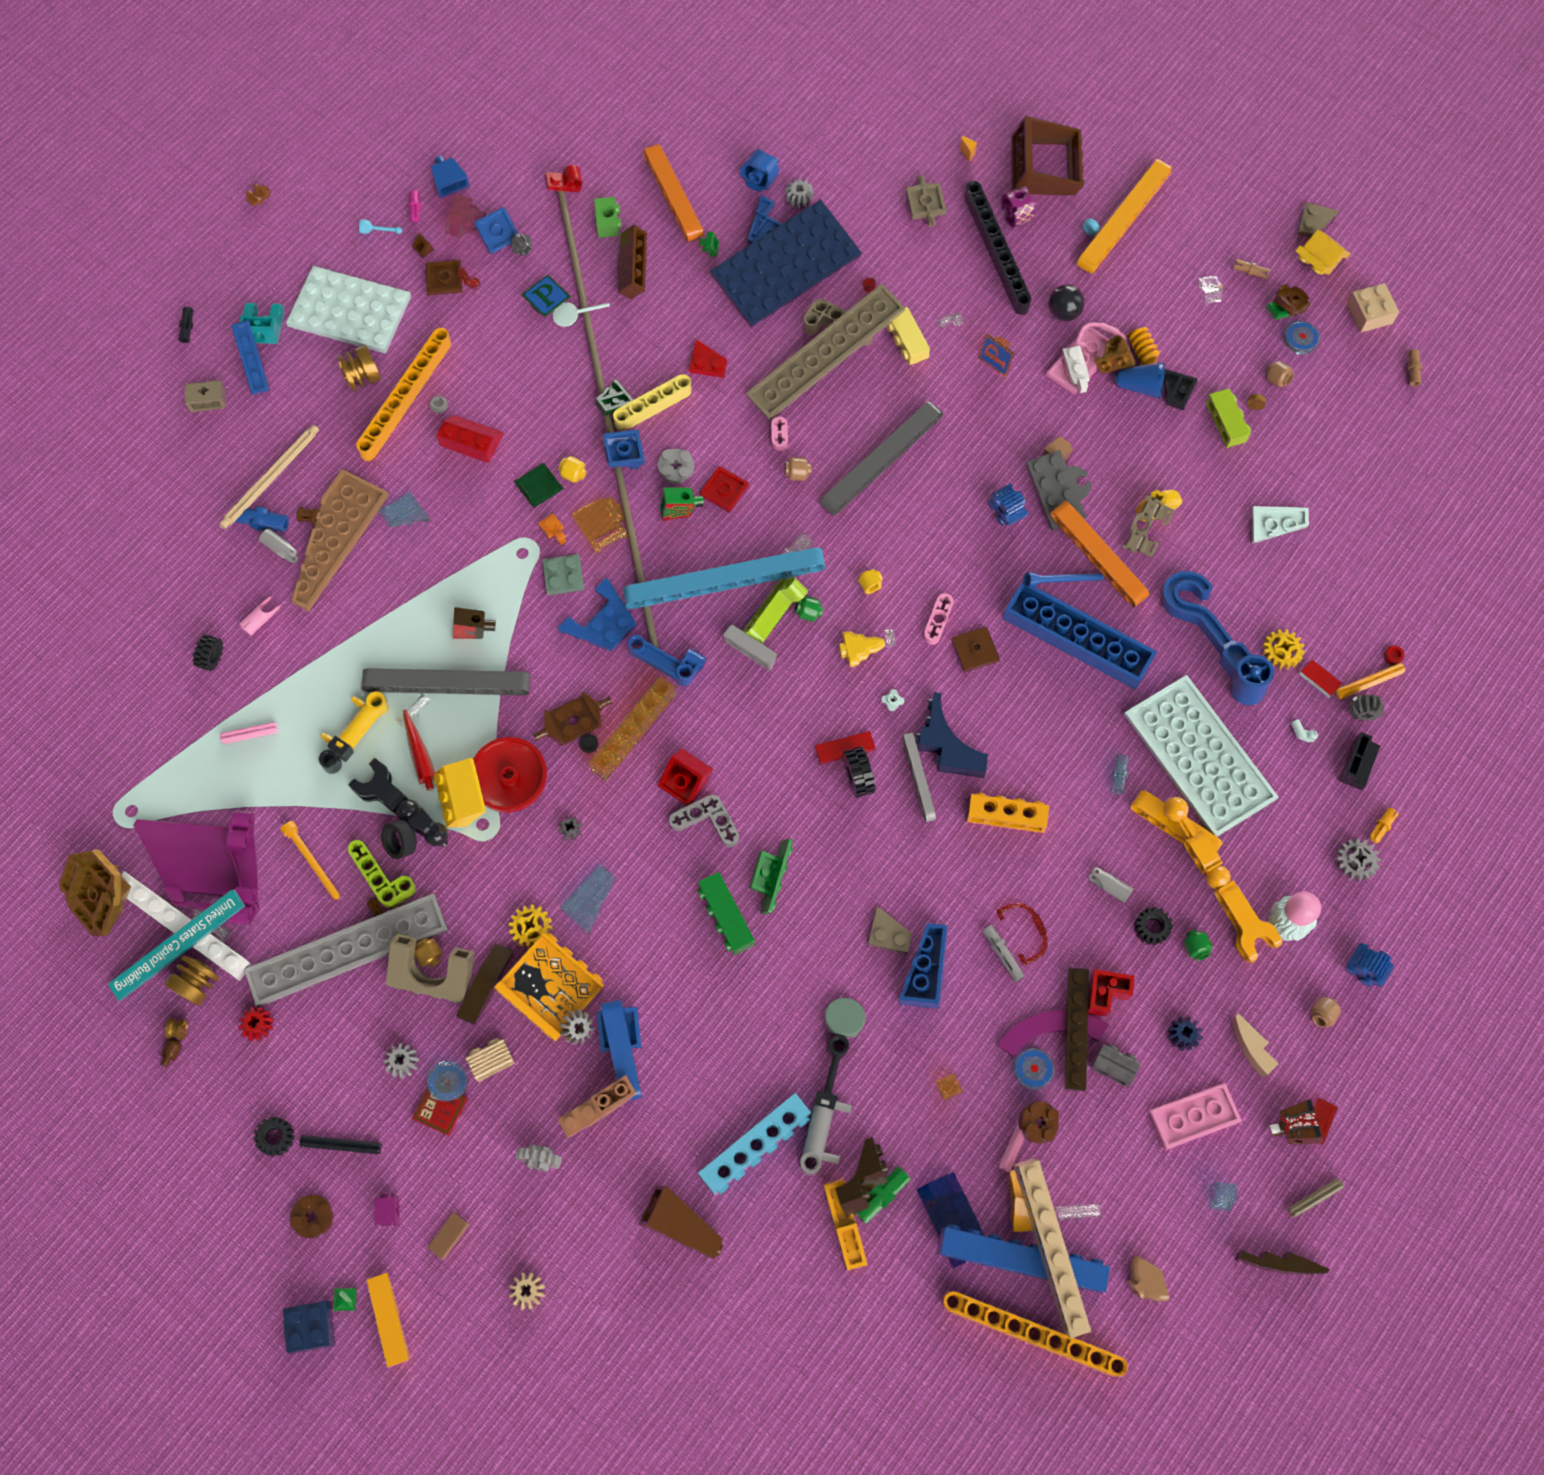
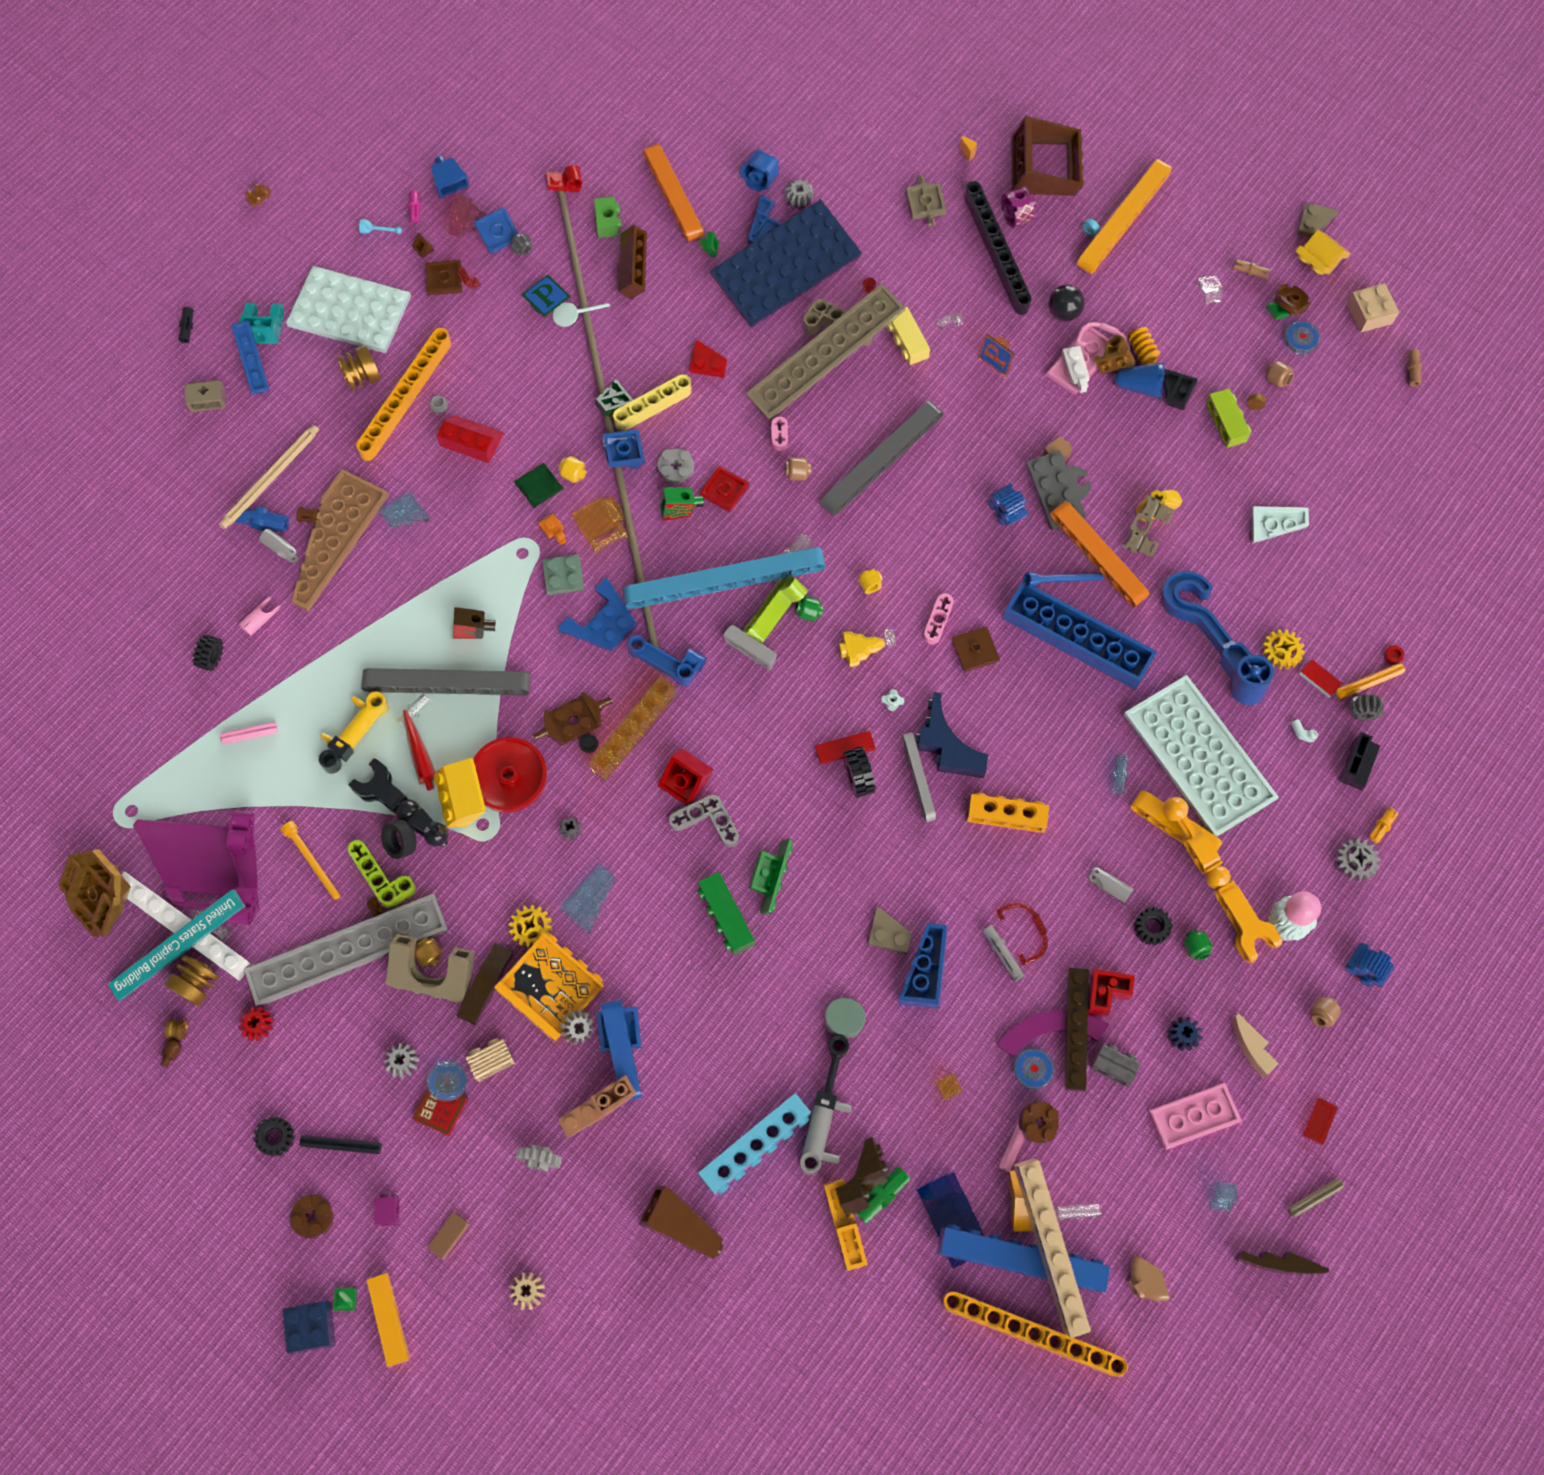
torso [1269,1099,1323,1145] -> none

